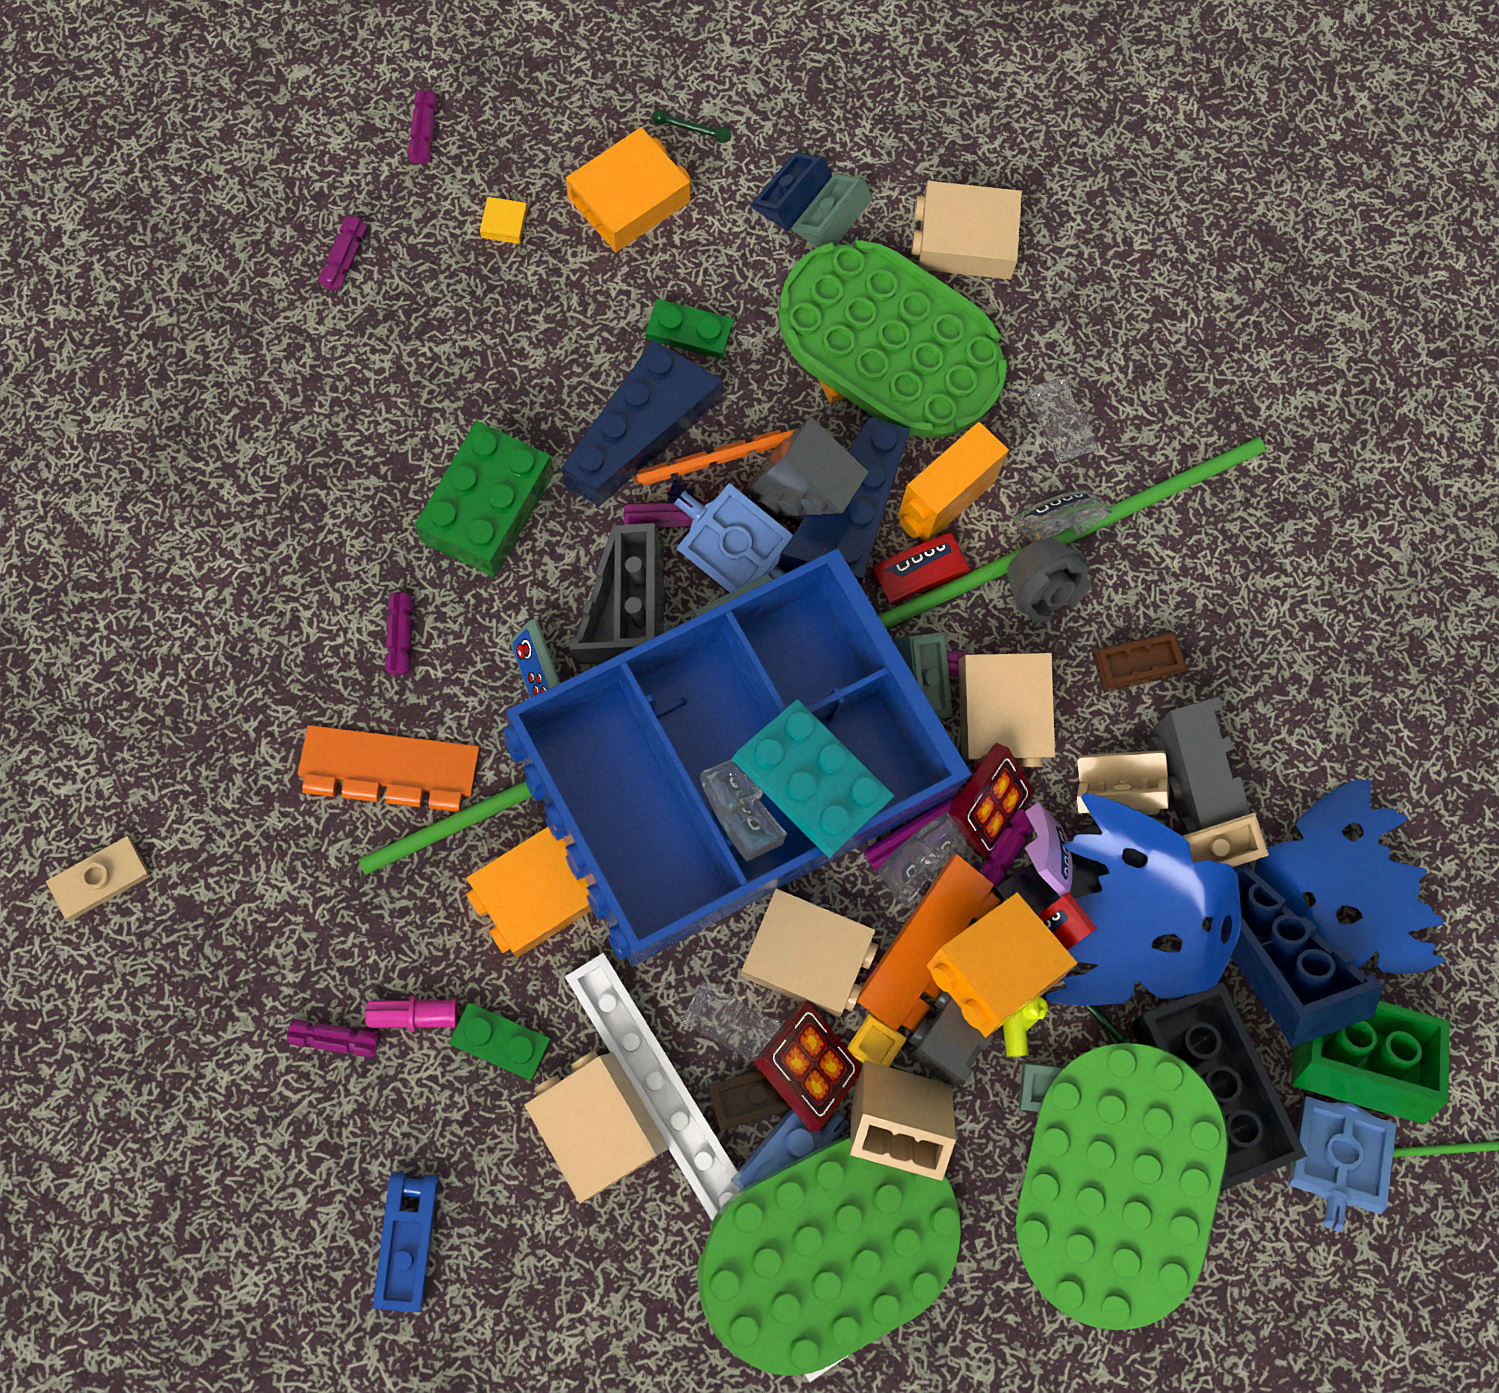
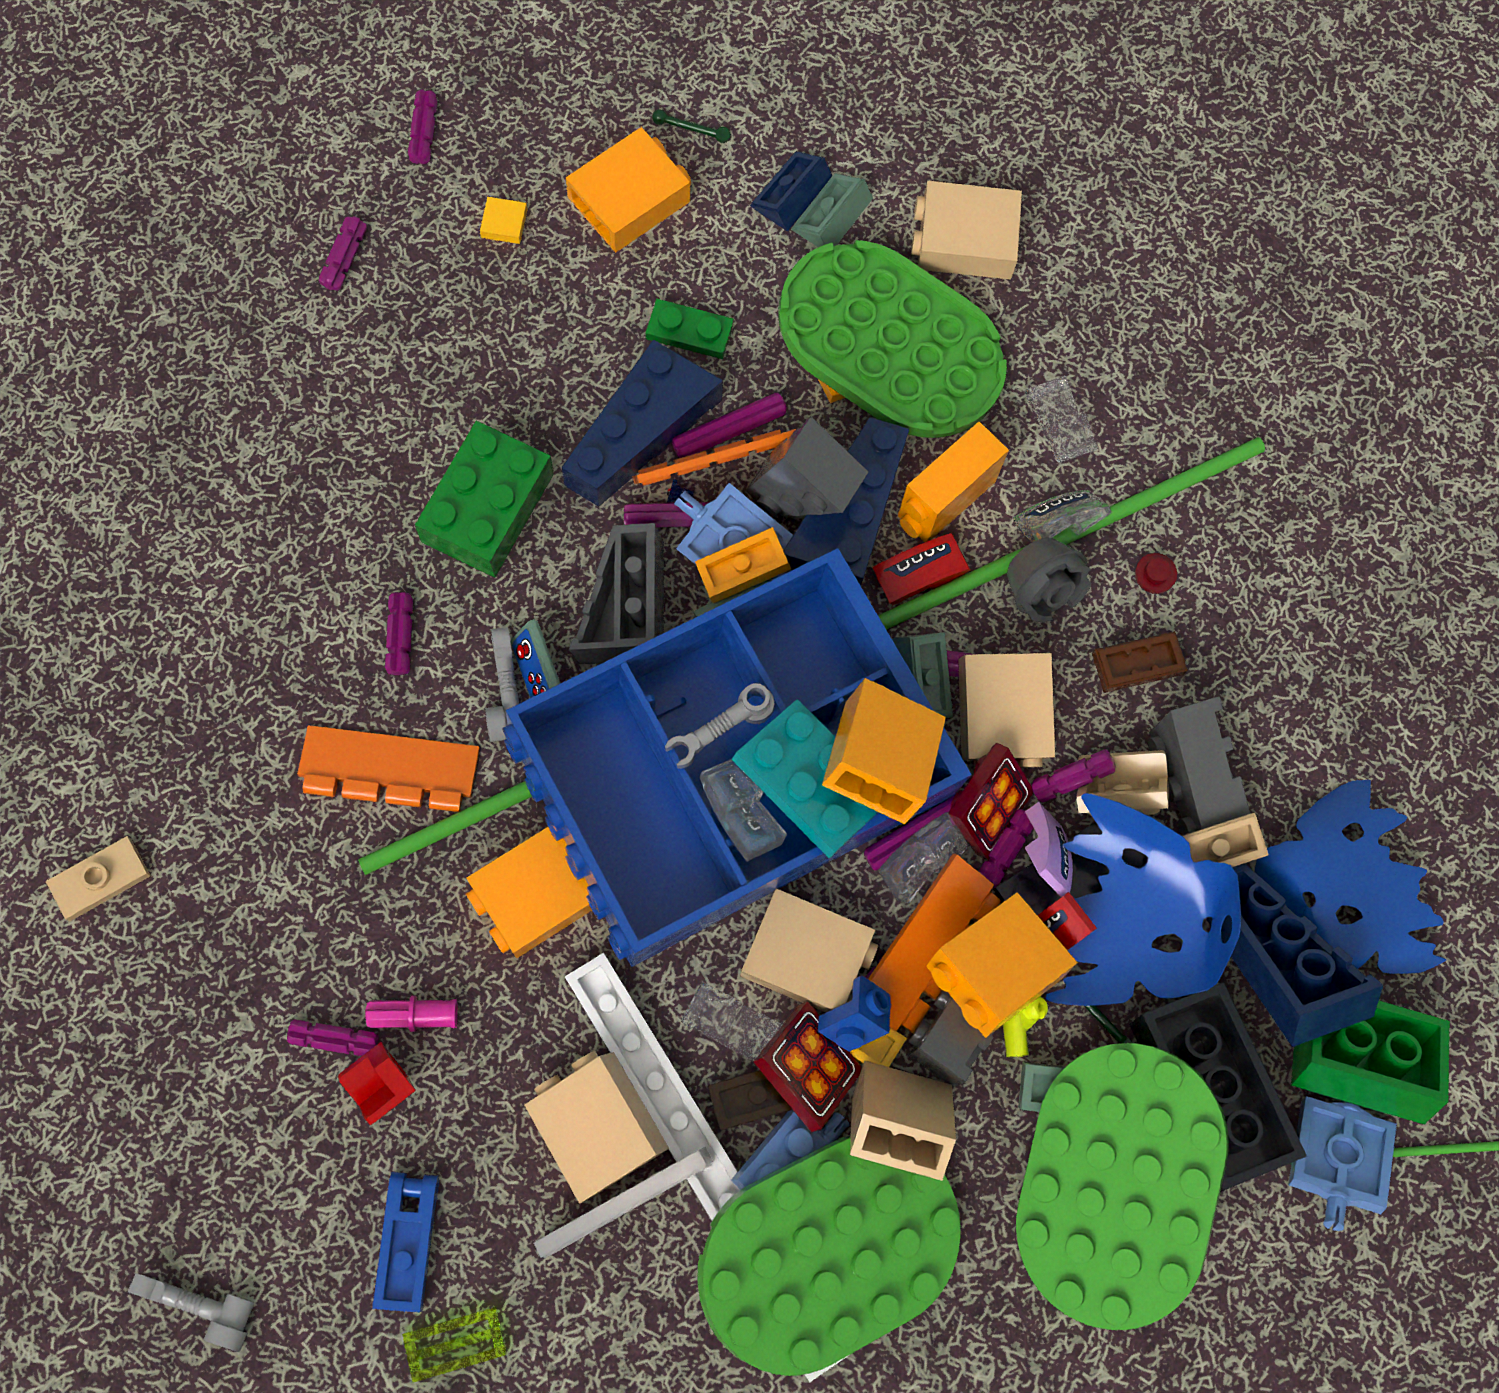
green plate [449,1002,551,1082] -> none
none -> light grey brick [128,1273,254,1352]
none -> red panel [338,1042,416,1125]
none -> clear neon green tile [402,1307,507,1383]
none -> light grey brick [485,627,519,742]
none -> light grey tile [534,1147,713,1259]
none -> light grey brick [665,683,774,769]
none -> magenta axle [672,393,787,458]
none -> light orange plate [695,527,791,604]
none -> blue bracket [818,976,891,1052]
none -> light orange brick [822,678,946,824]
none -> magenta axle [1032,750,1116,803]
none -> dark red plate [1135,553,1177,594]

